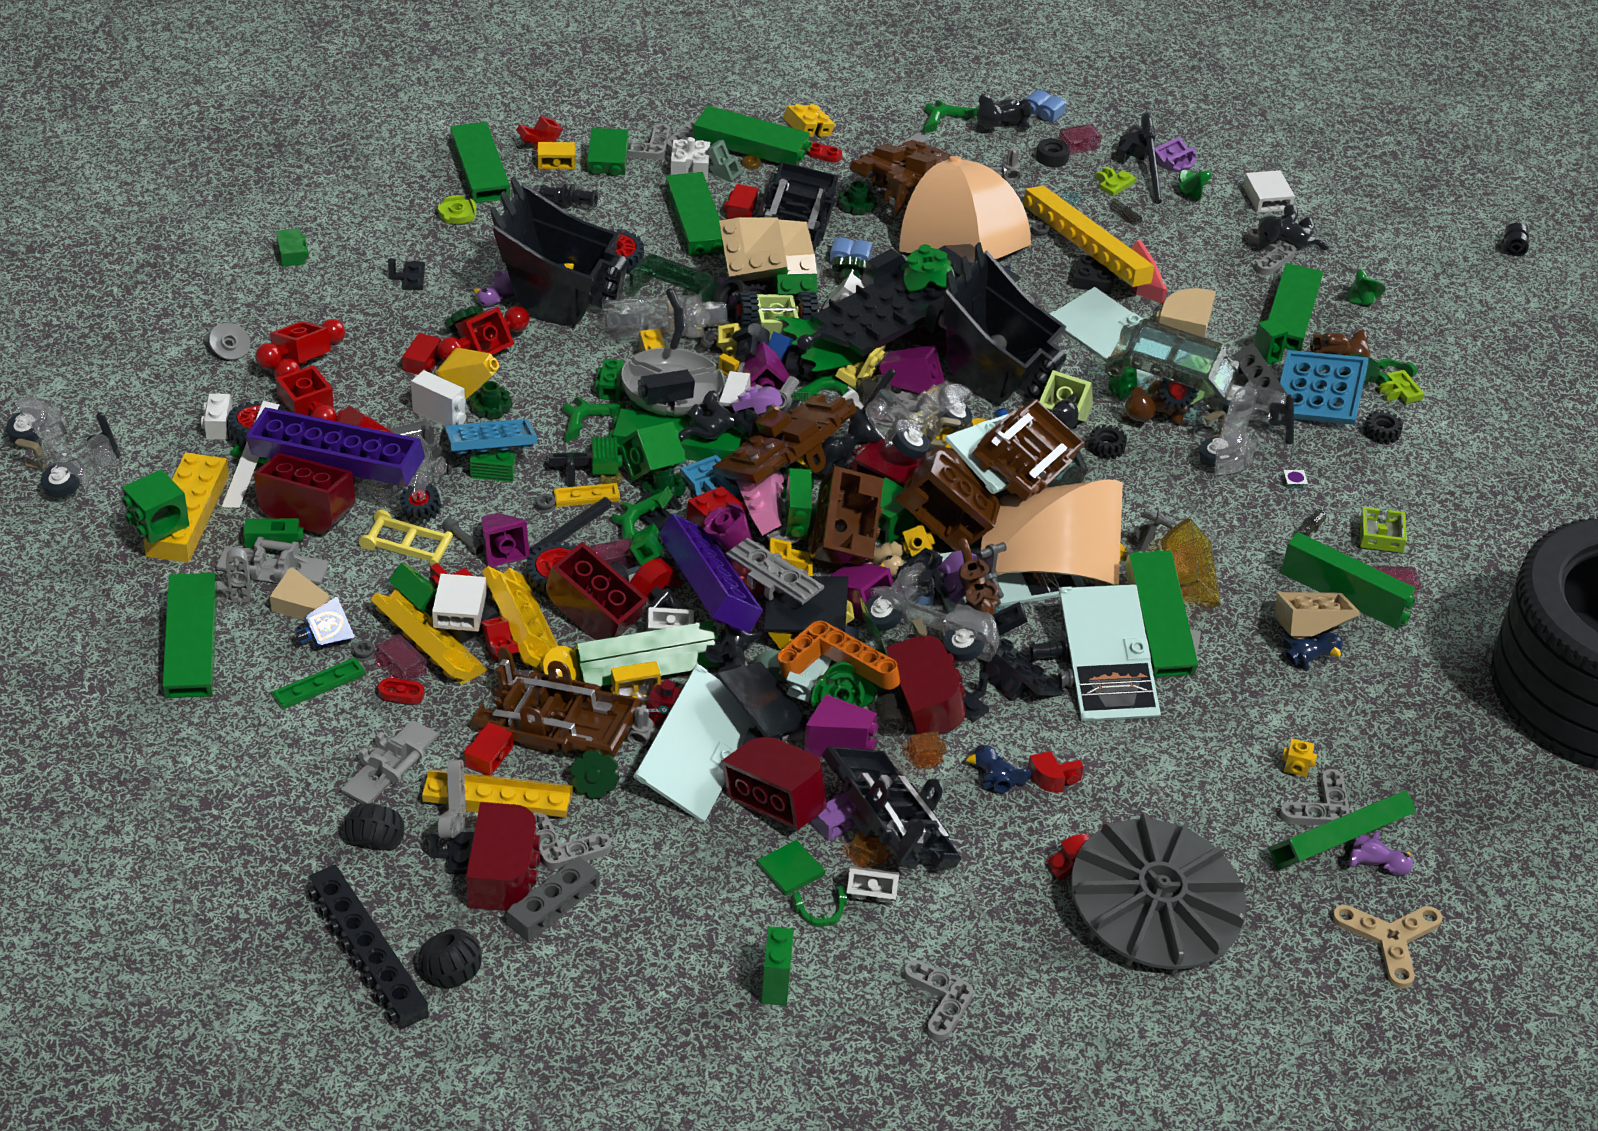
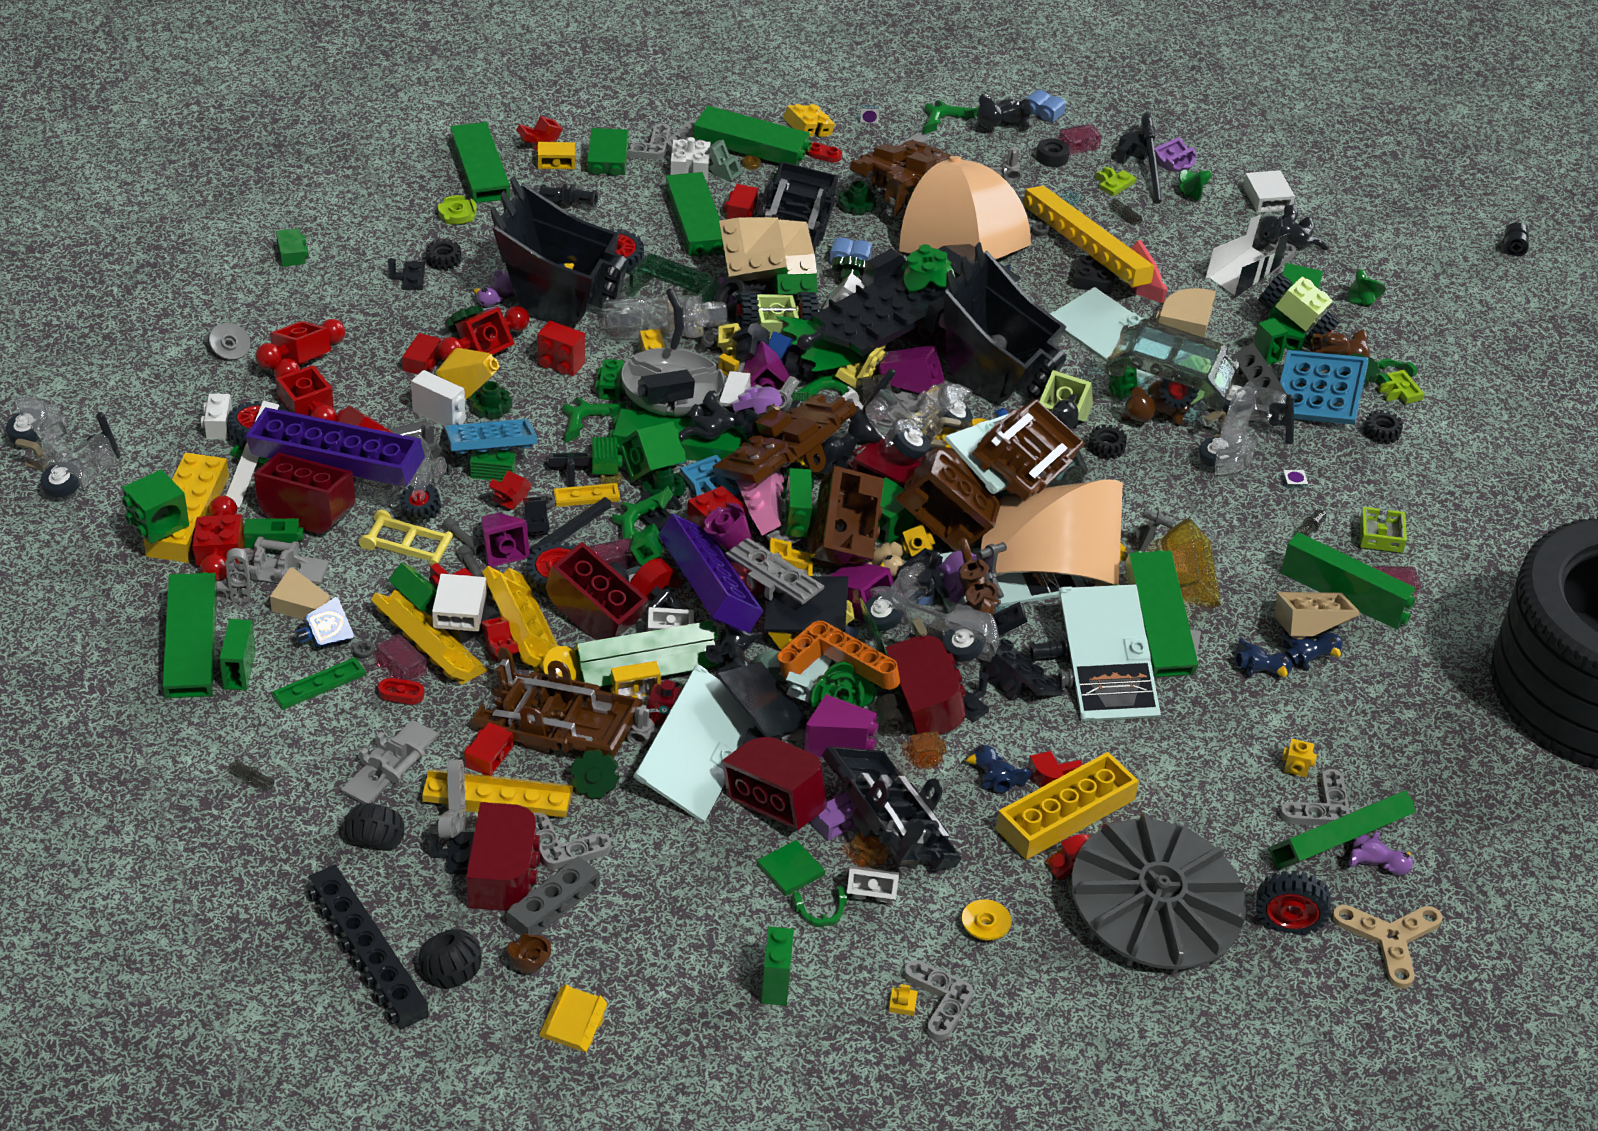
none -> red brick [192,495,245,581]
none -> green brick [220,619,256,691]
none -> clear smoke axle [229,760,275,791]
none -> black tyre [426,239,461,271]
none -> dark grey bar [457,545,487,586]
none -> red brick [489,470,532,510]
none -> reddish brown hair [507,933,551,974]
none -> black brick [523,496,550,536]
none -> red brick [537,320,585,377]
none -> yellow slope [539,984,607,1053]
none -> tile [860,105,879,123]
none -> yellow tile [889,984,918,1016]
none -> yellow dish [962,899,1012,940]
none -> yellow brick [996,752,1139,860]
none -> white sticker [1205,215,1289,299]
none -> dark blue animal [1235,638,1293,677]
none -> black wheel [1256,871,1331,935]
none -> yellowish green brick [1258,273,1340,342]

